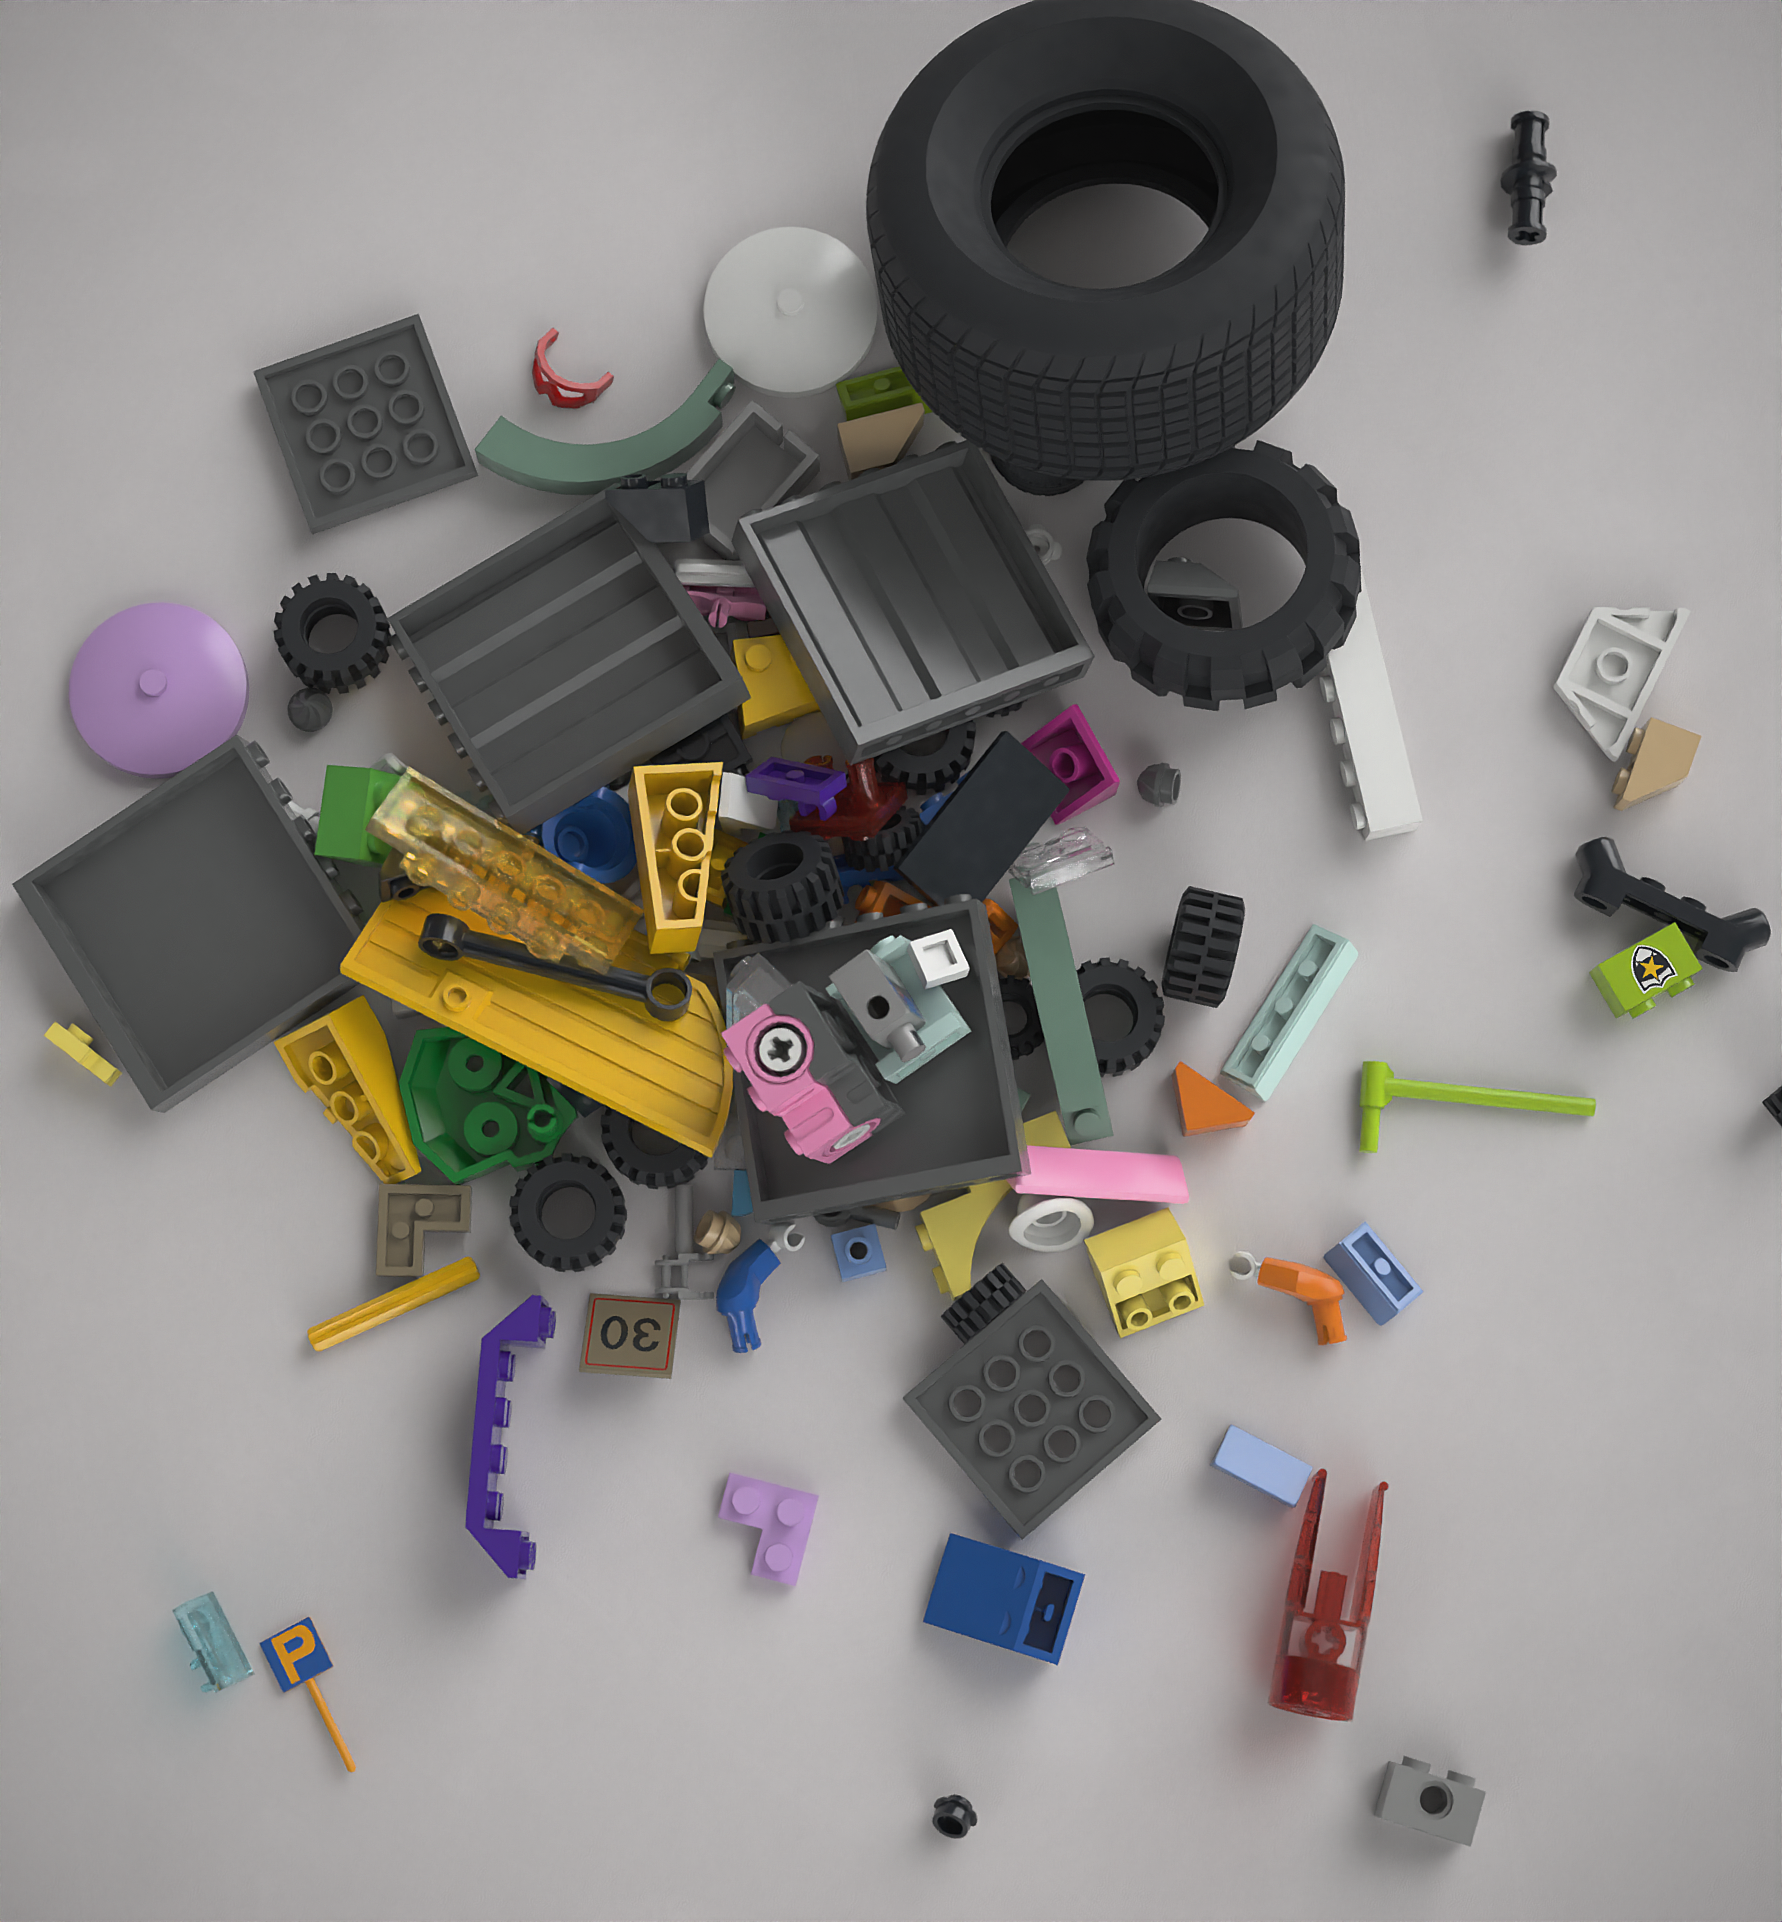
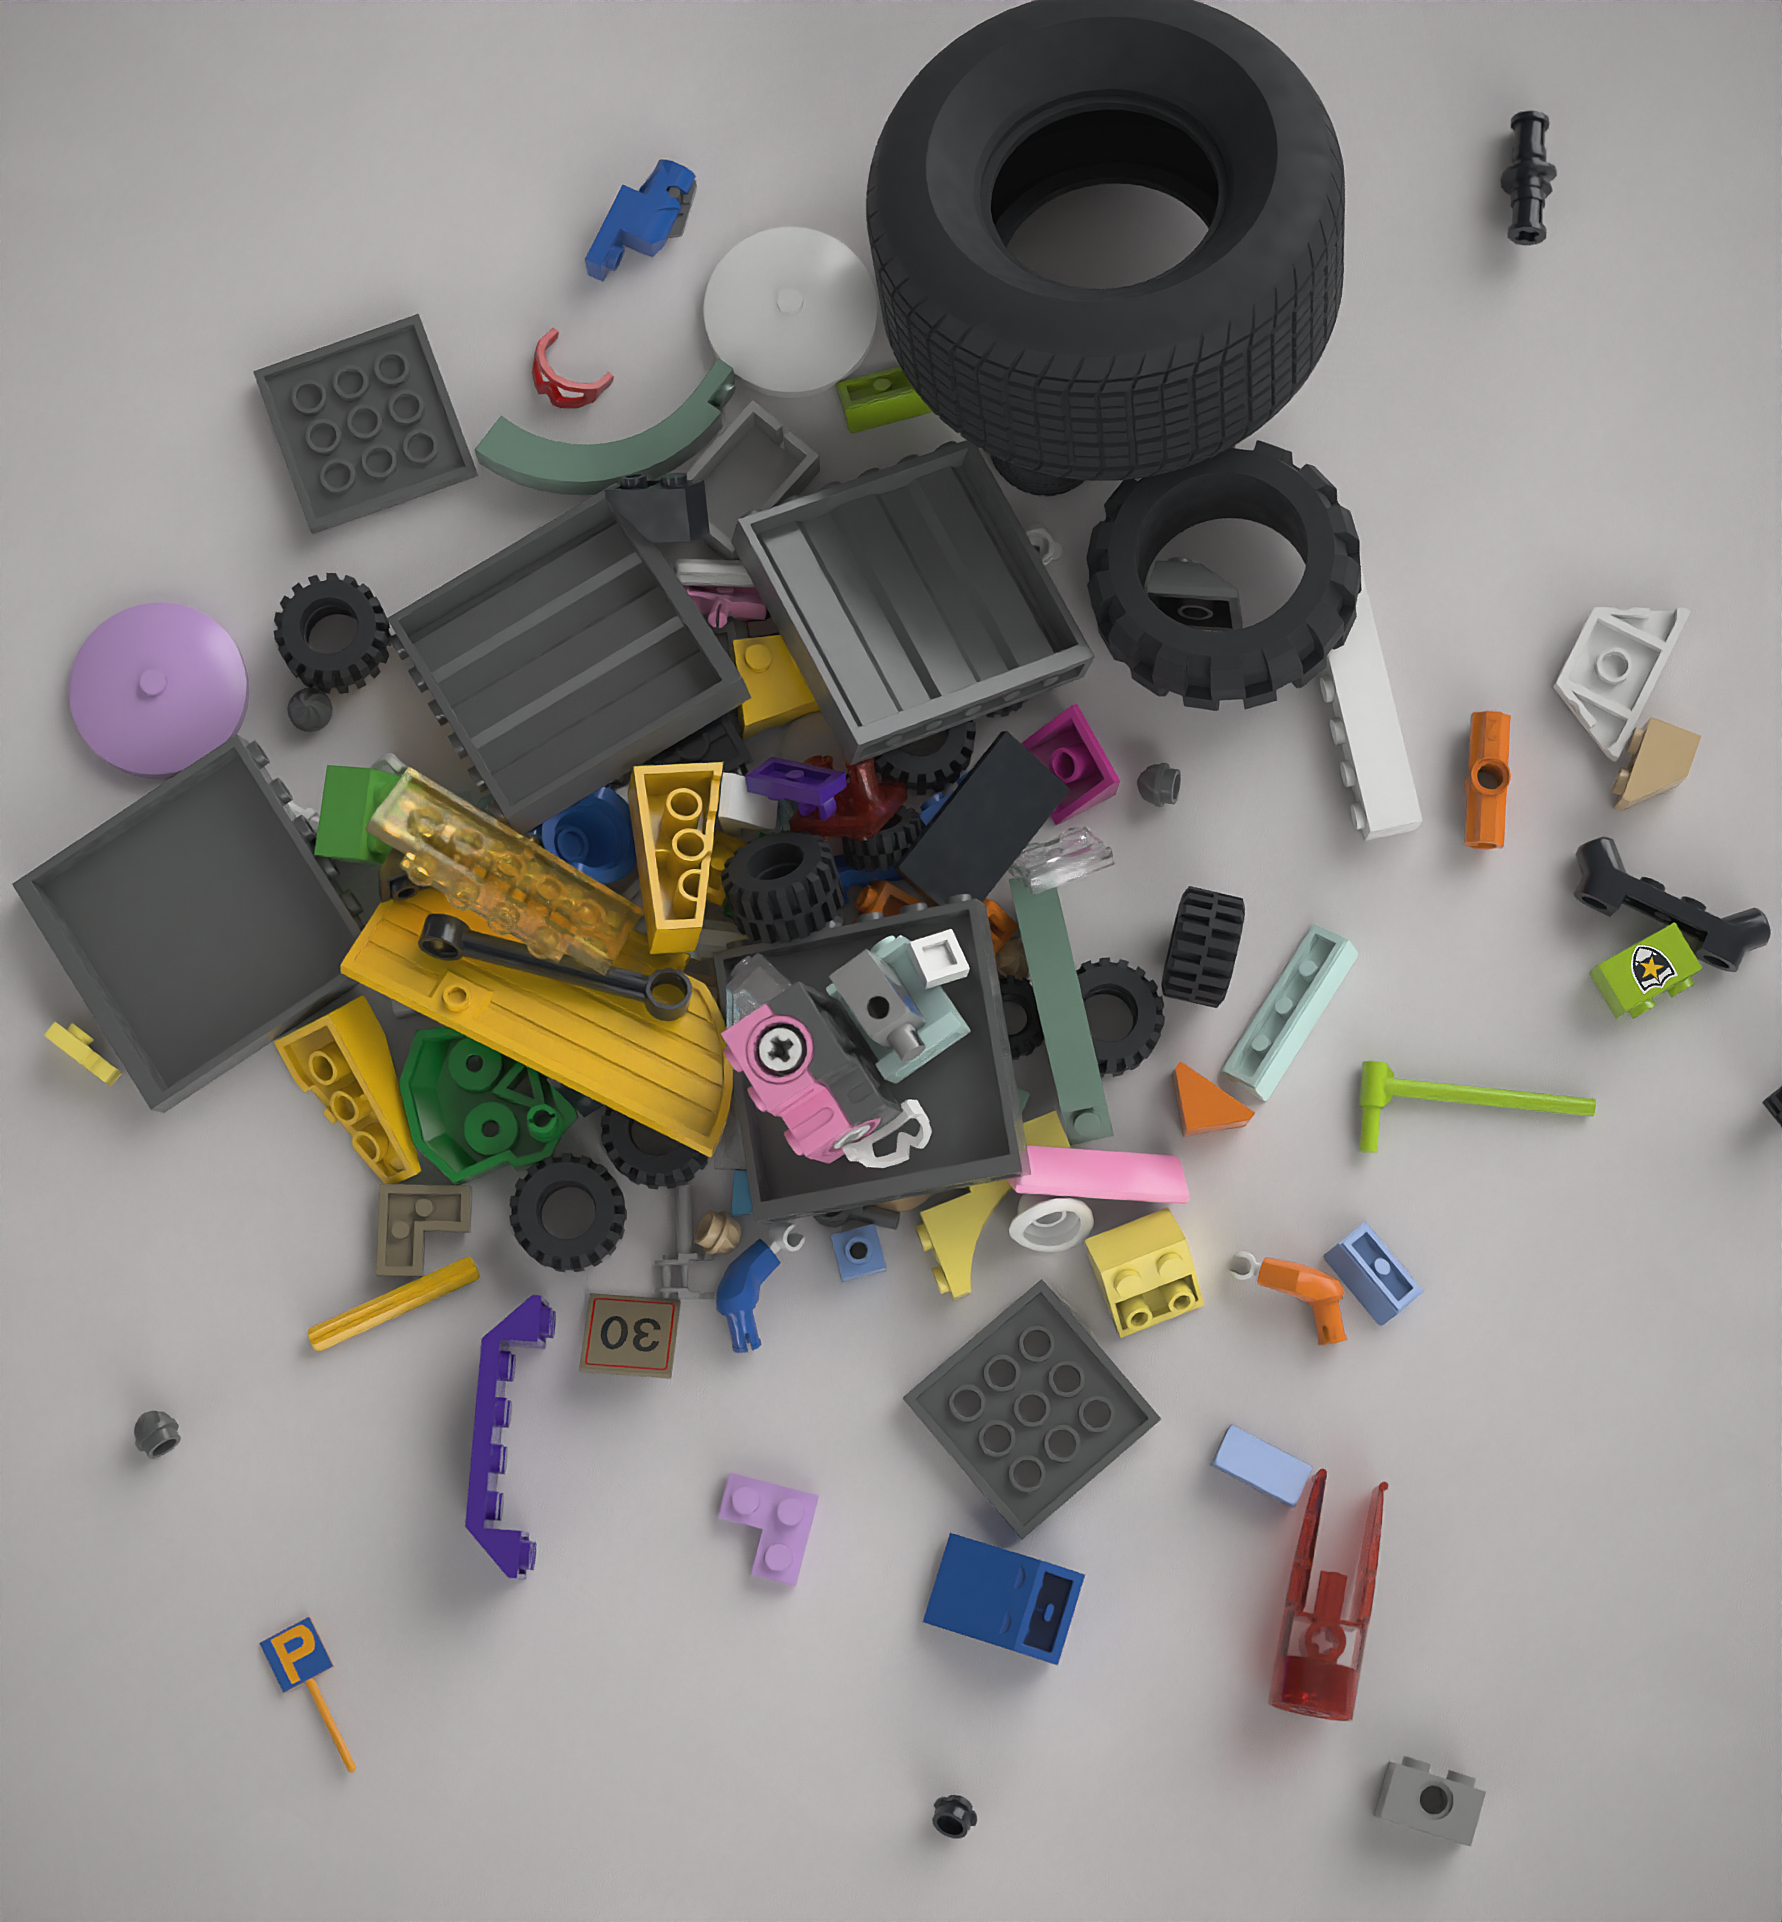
clear light blue plate [172,1591,254,1693] -> none
tan slope [837,403,924,481] -> none
black tyre [940,1263,1027,1345] -> none
none -> dark grey plate [134,1410,181,1459]
none -> blue plate [585,159,697,282]
none -> white helmet [842,1100,932,1168]
none -> orange piece [1464,711,1511,850]

